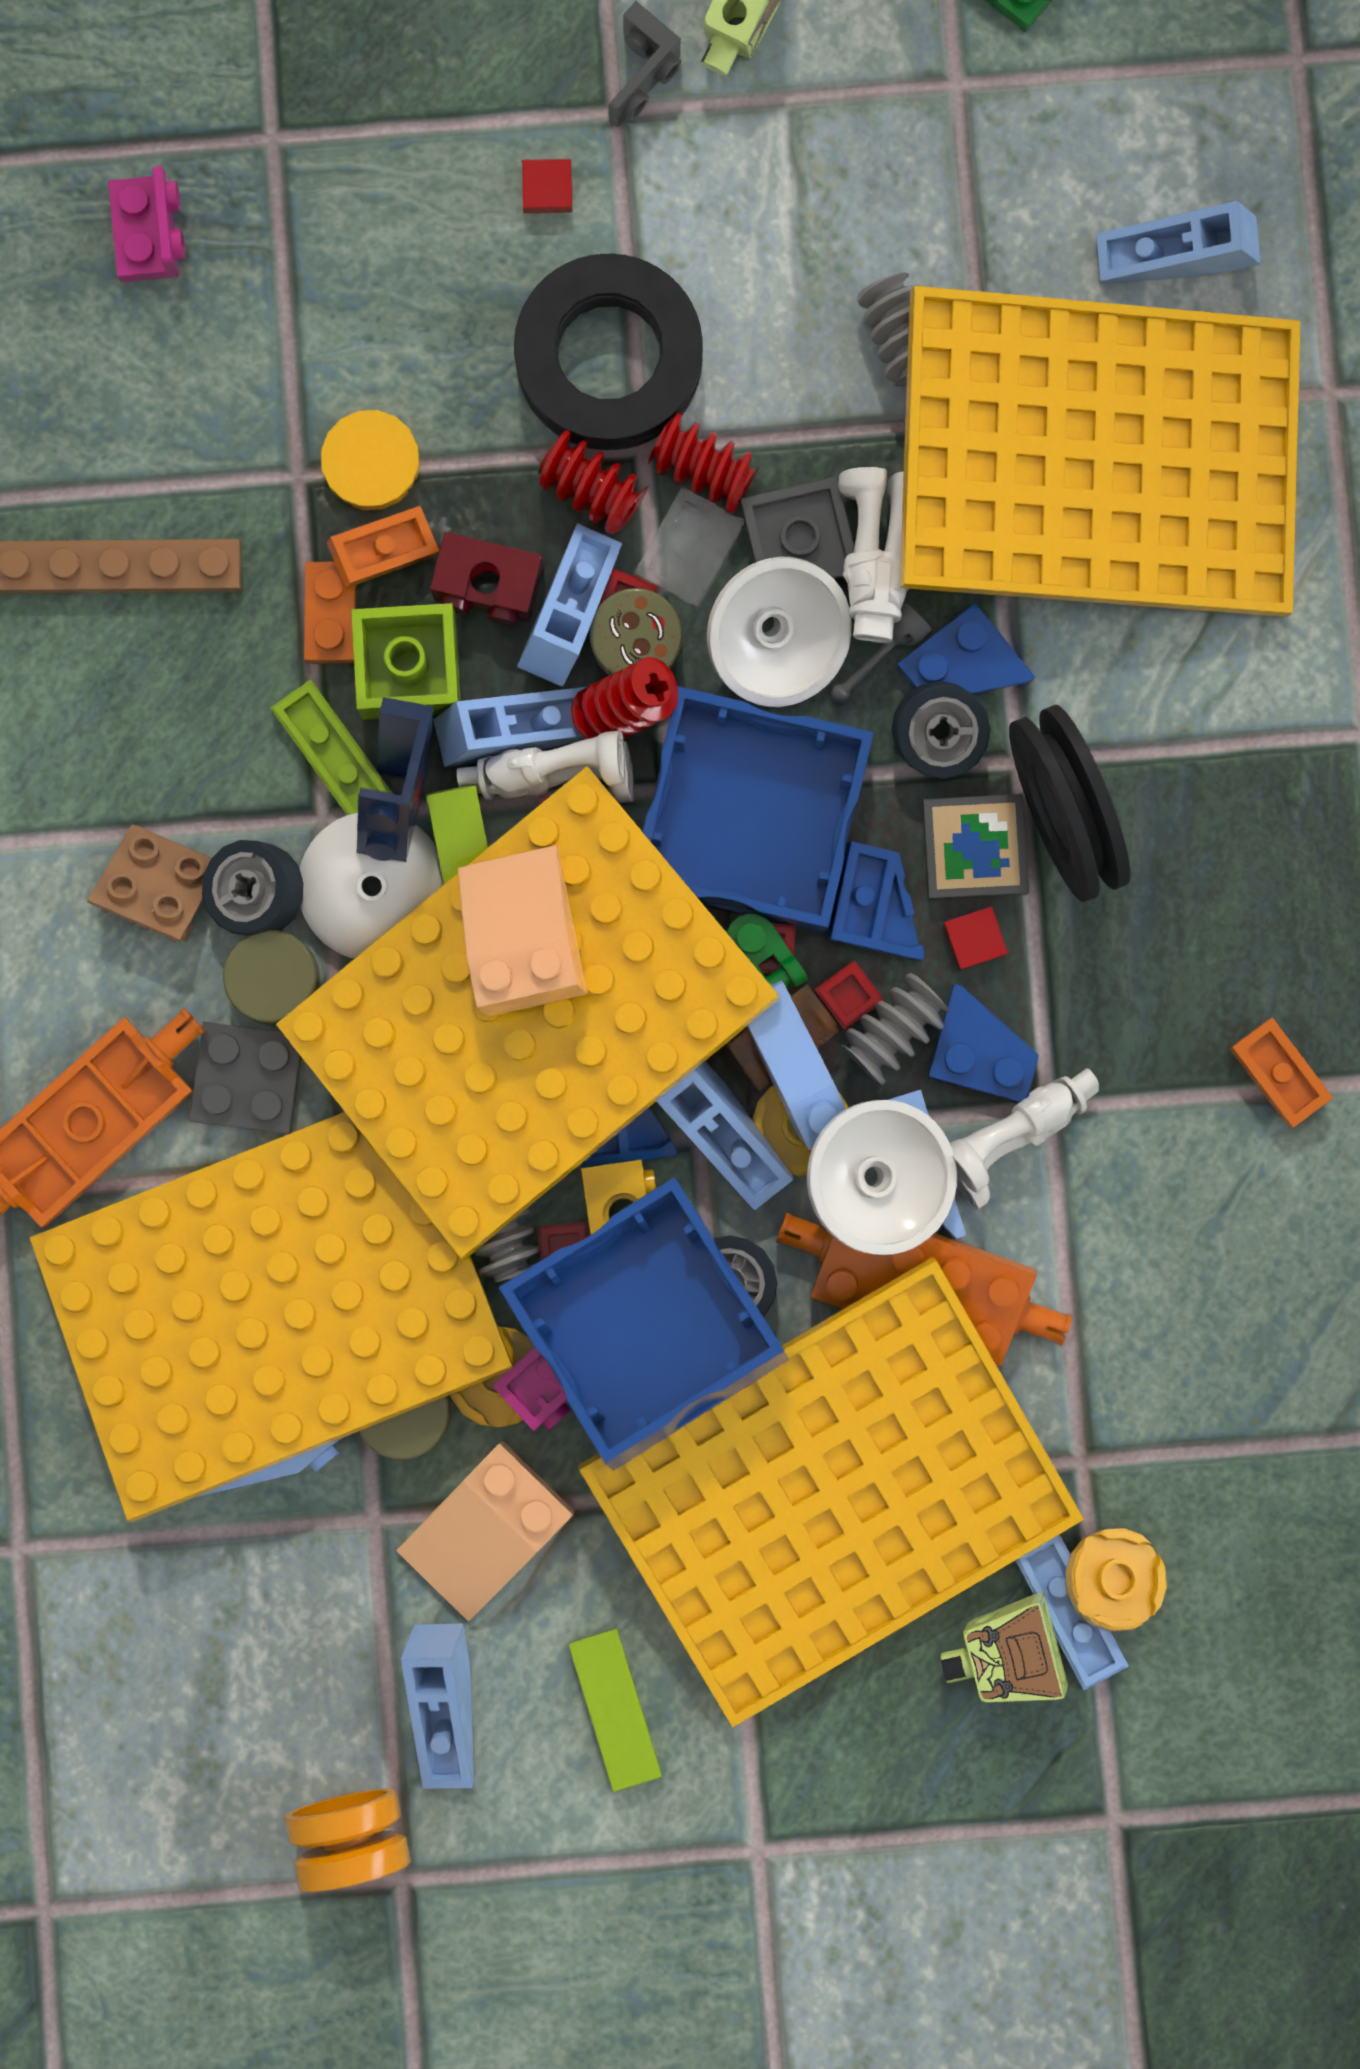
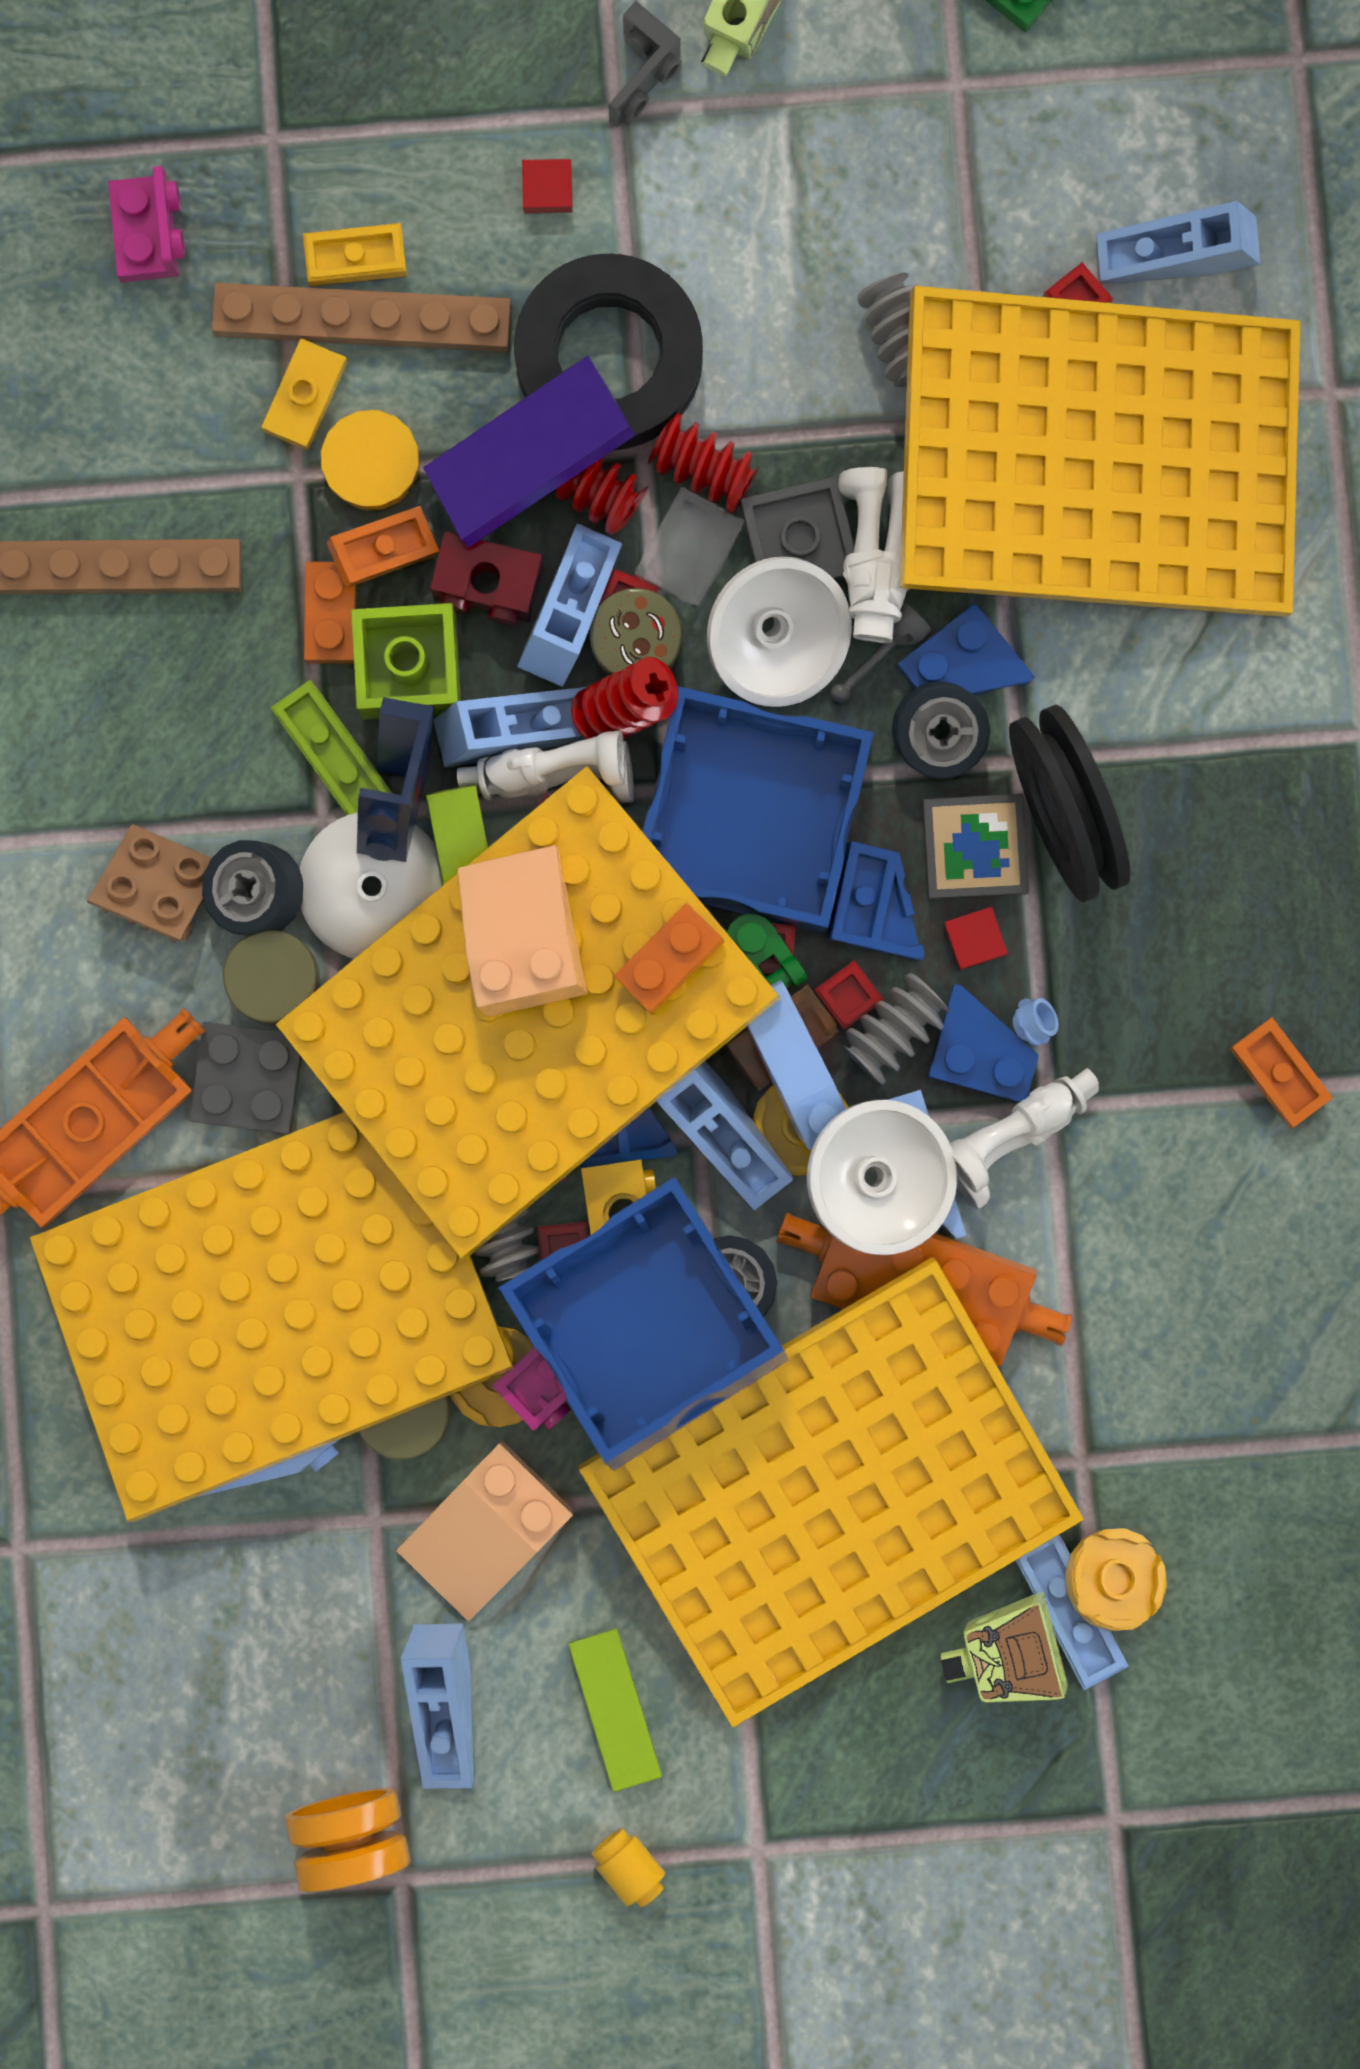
none -> medium nougat plate [212,283,511,352]
none -> yellow plate [261,339,348,451]
none -> yellow plate [303,223,407,287]
none -> dark purple tile [423,356,635,547]
none -> yellow brick [591,1827,666,1908]
none -> orange plate [614,903,725,1015]
none -> light blue plate [1013,998,1059,1046]
none -> red tile [1043,262,1113,303]

